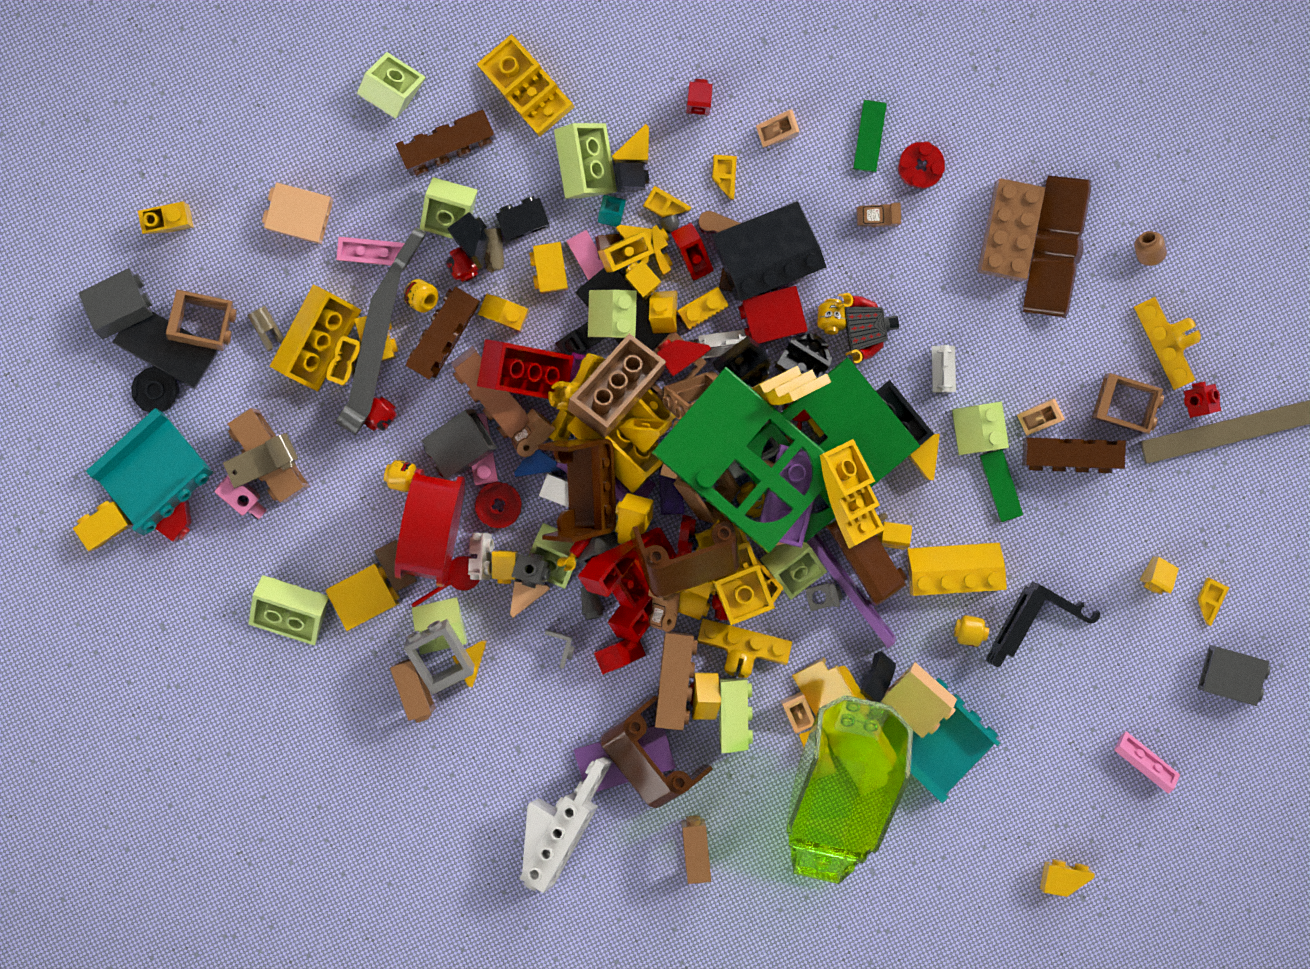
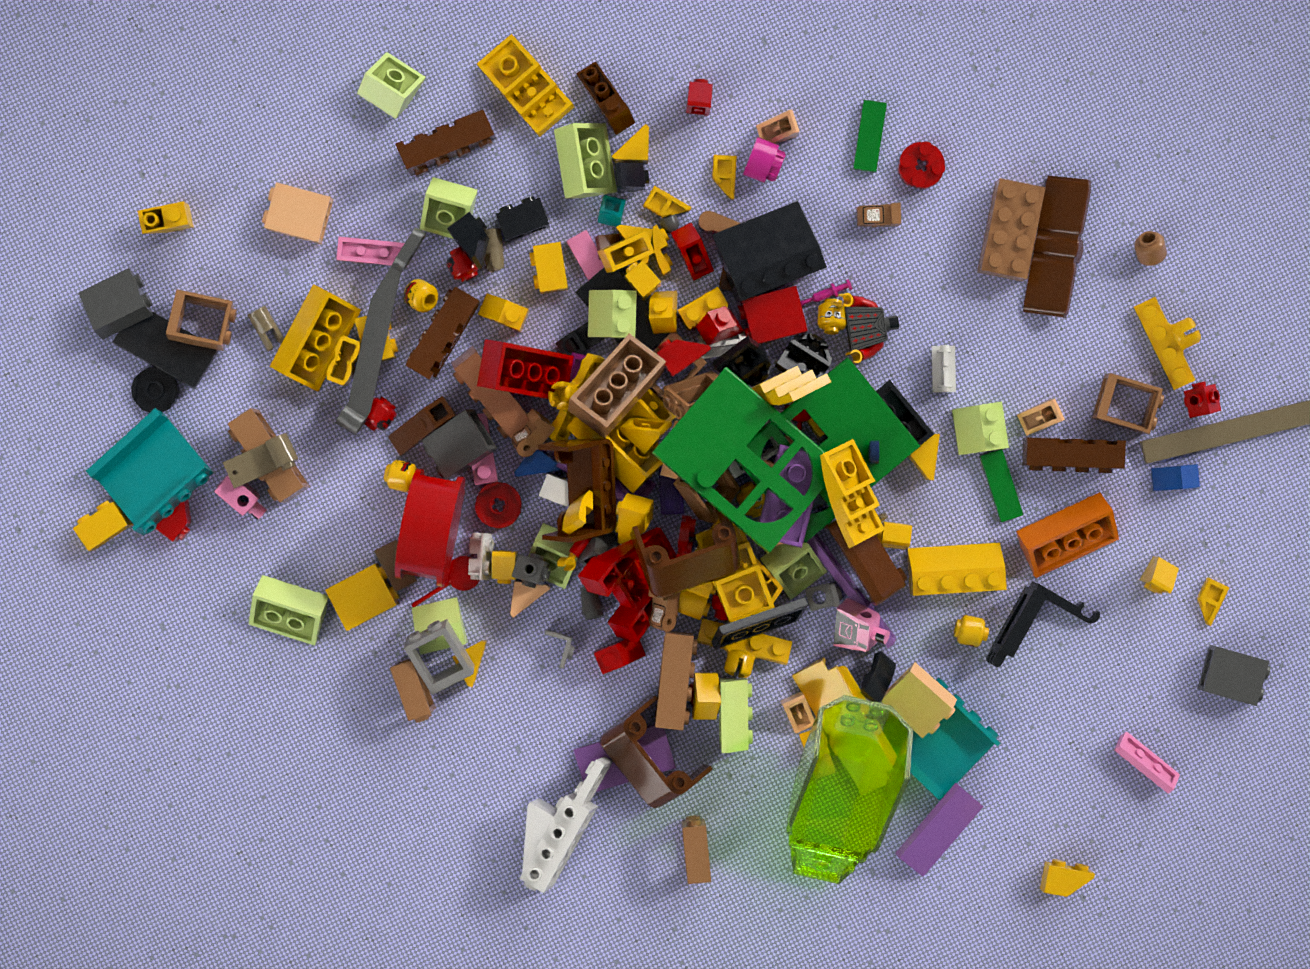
none -> reddish brown slope [388,396,457,456]
none -> yellow slope [562,490,593,535]
none -> reddish brown slope [576,61,635,135]
none -> red slope [695,306,744,345]
none -> black tile [711,598,808,649]
none -> dark pink piece [743,137,786,183]
none -> dark pink piece [800,279,853,306]
none -> bright pink torso [833,598,890,652]
none -> dark blue tile [869,440,879,464]
none -> medium lavender tile [895,783,984,877]
none -> orange slope [1016,492,1119,578]
none -> blue slope [1151,464,1200,491]

